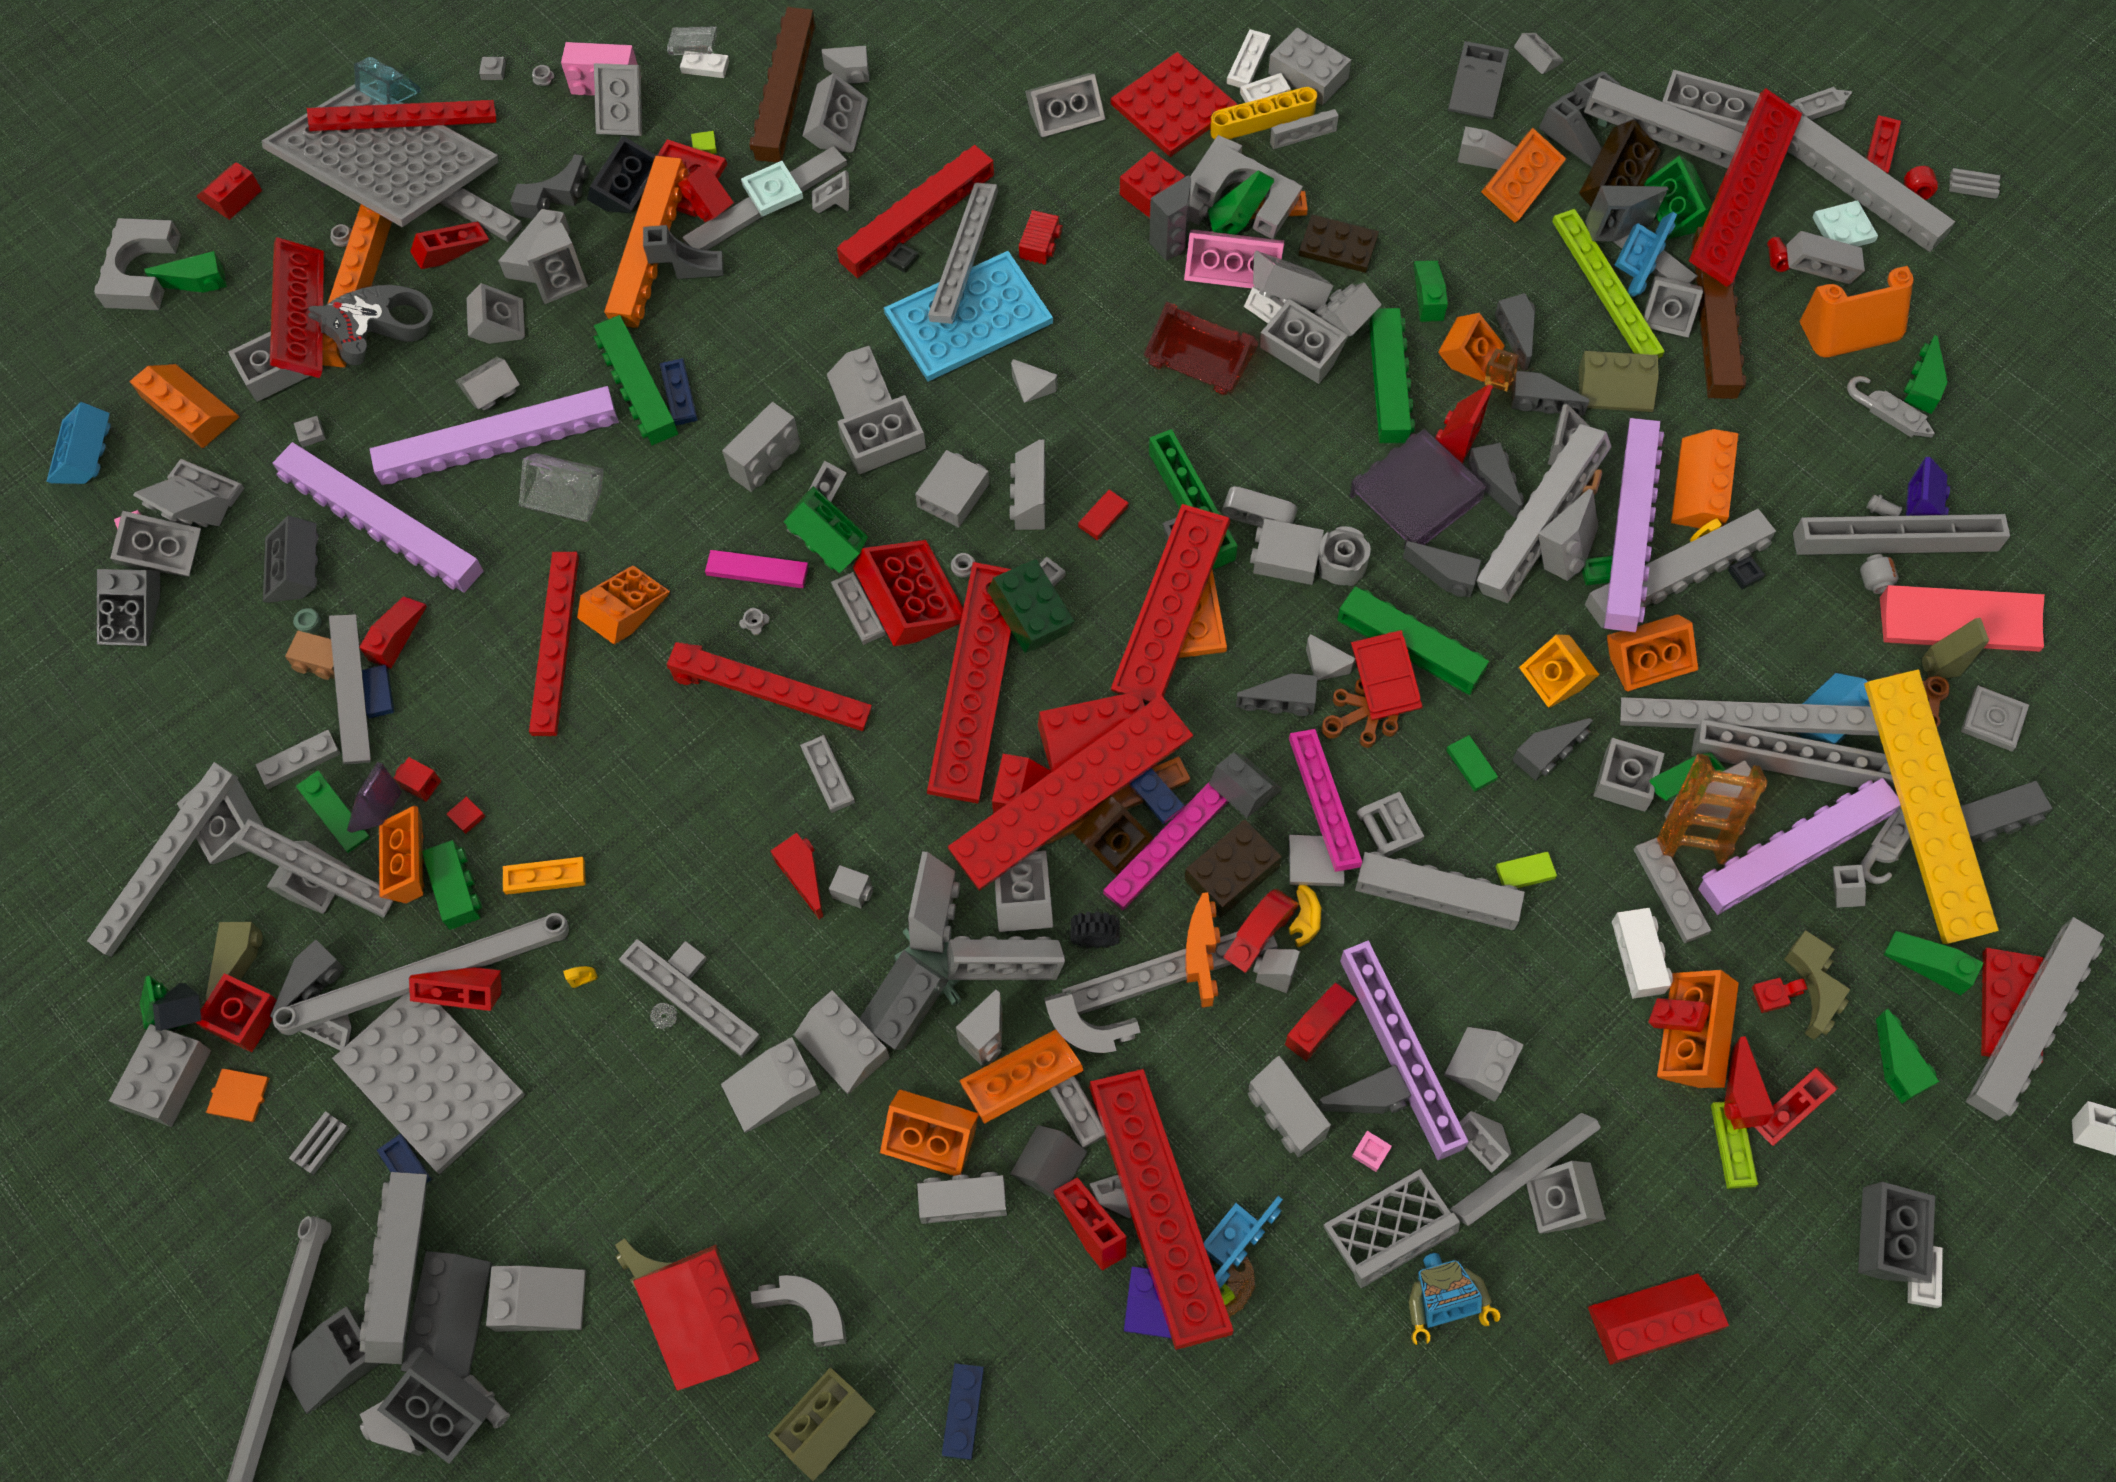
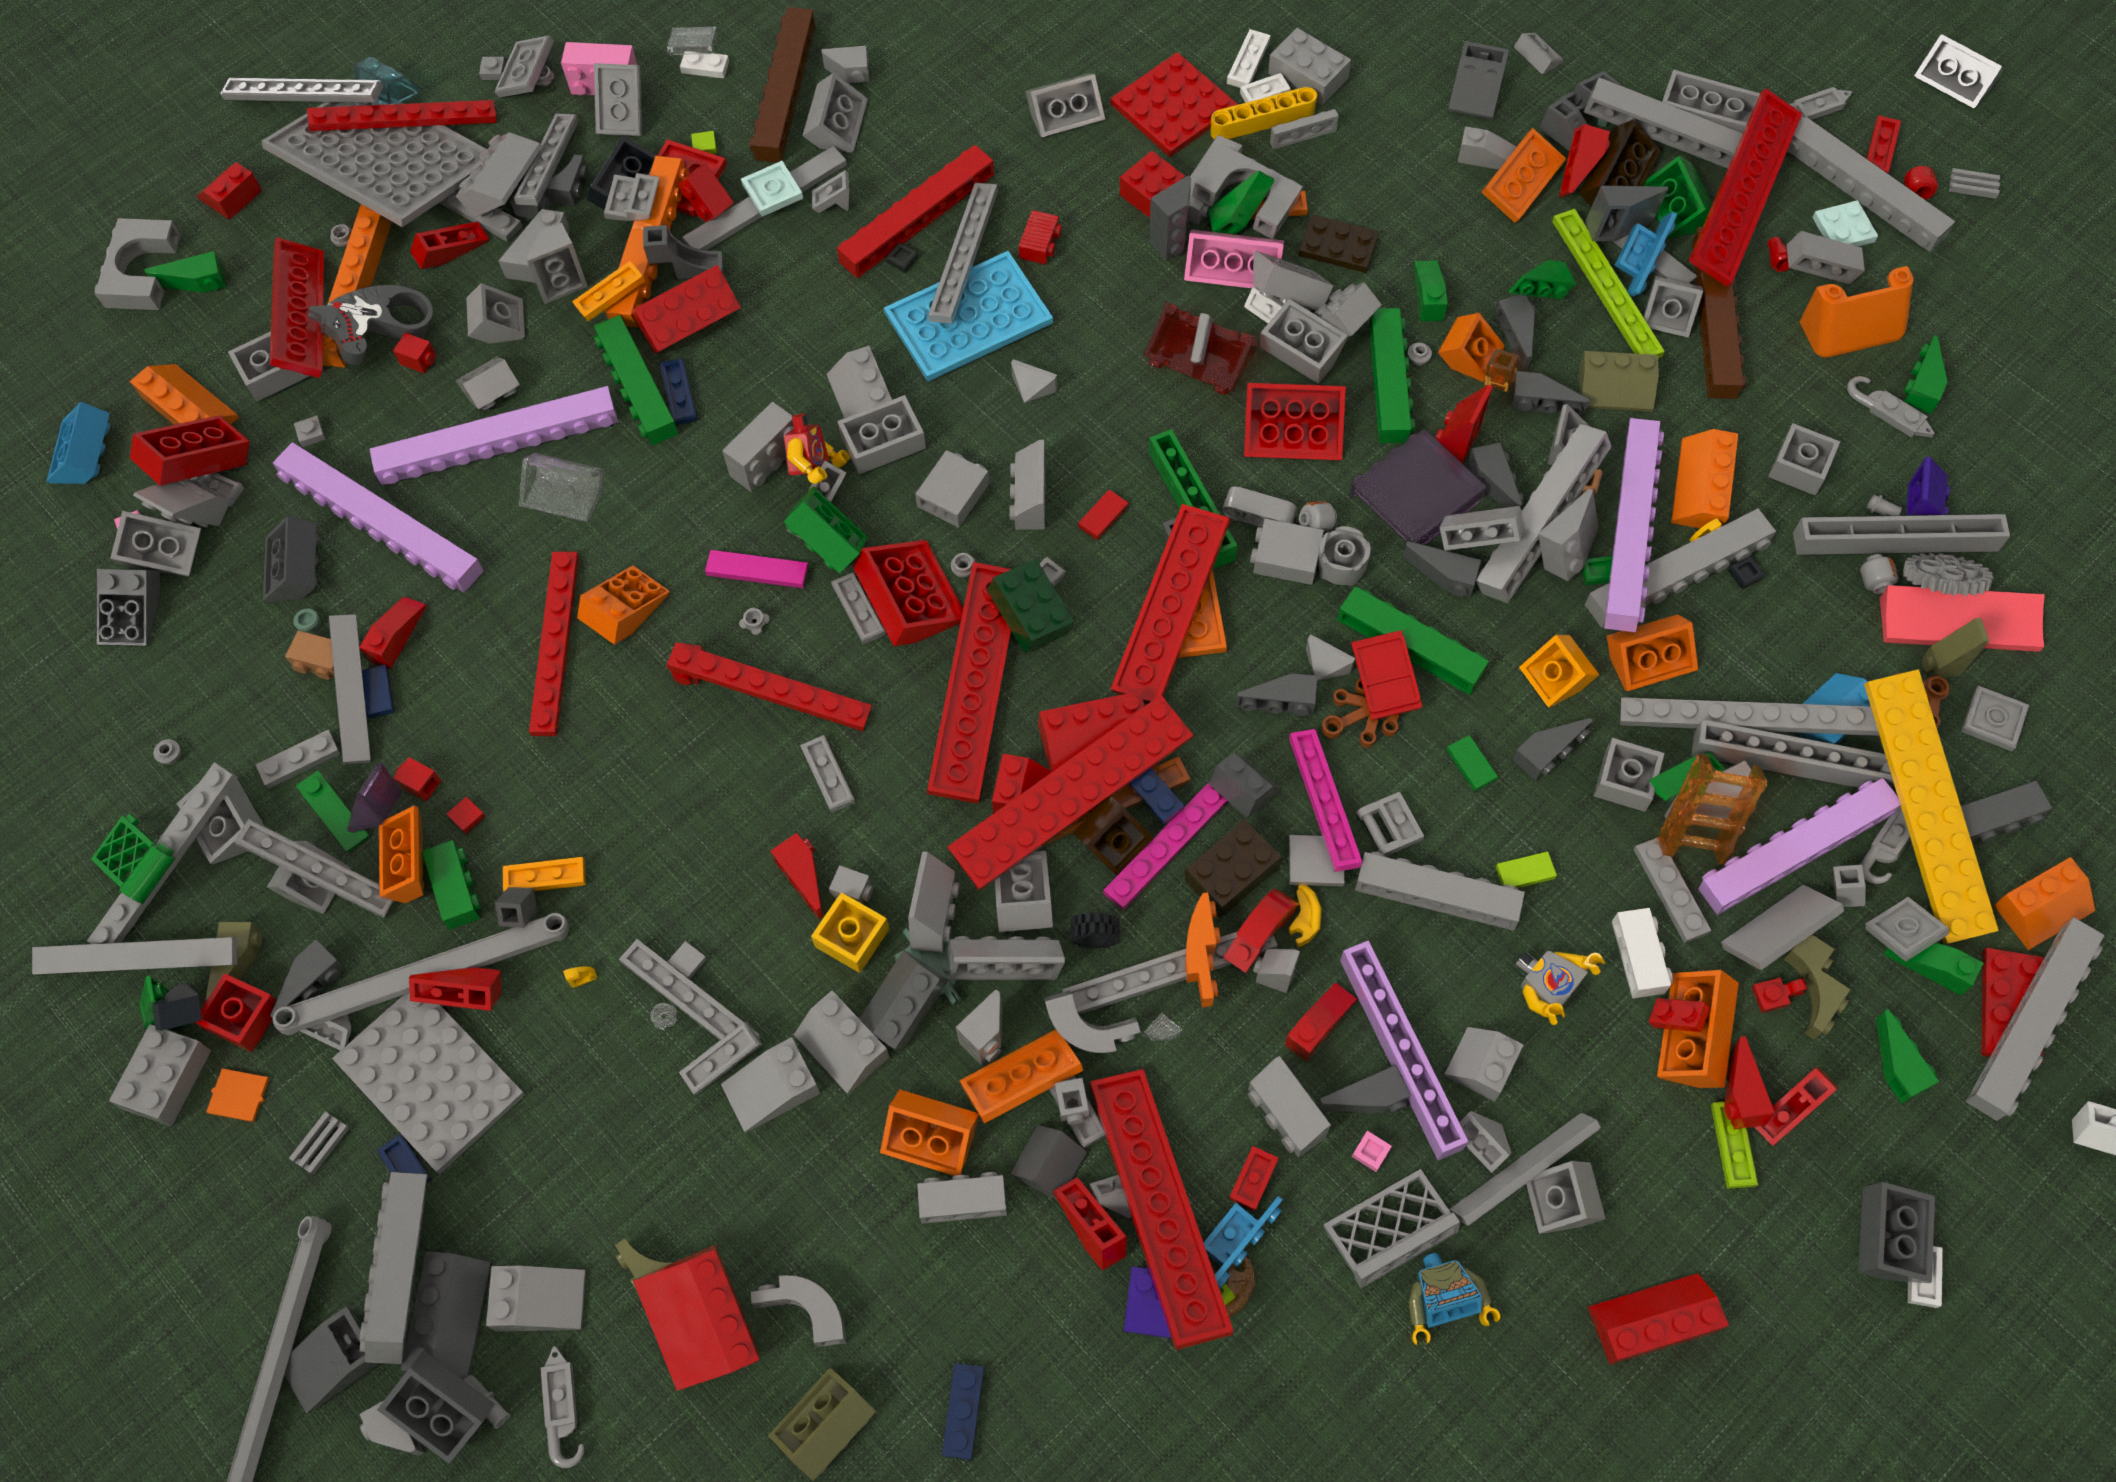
none -> light grey tile [32,937,237,974]
none -> green piece [91,814,176,904]
none -> red brick [130,415,250,486]
none -> light grey plate [153,739,181,765]
none -> light grey tile [220,78,384,103]
none -> red brick [393,333,436,374]
none -> light grey slope [456,132,543,217]
none -> light grey tile [494,35,554,98]
none -> dark grey brick [495,887,537,928]
none -> light grey tile [514,114,579,206]
none -> light grey plate [541,1346,584,1468]
none -> light orange plate [572,261,645,322]
none -> light grey slope [604,173,660,221]
none -> red brick [631,265,741,354]
none -> light grey tile [679,1022,762,1095]
none -> torso [784,413,850,484]
none -> yellow brick [811,892,890,973]
none -> light grey brick [1055,1078,1089,1125]
none -> clear tile [1143,1012,1183,1041]
none -> light grey tile [1191,313,1213,365]
none -> red plate [1229,1146,1279,1211]
none -> red slope [1244,383,1346,461]
none -> light grey head [1299,501,1337,533]
none -> light grey plate [1407,343,1432,366]
none -> light grey brick [1440,506,1524,551]
none -> green slope [1509,260,1576,299]
none -> torso [1515,951,1605,1025]
none -> red slope [1559,124,1610,198]
none -> light grey tile [1721,885,1844,970]
none -> light grey brick [1768,423,1840,495]
none -> light grey tile [1866,897,1949,961]
none -> light grey gear [1903,553,1993,596]
none -> slope [1914,34,2004,109]
none -> orange slope [1994,857,2095,950]

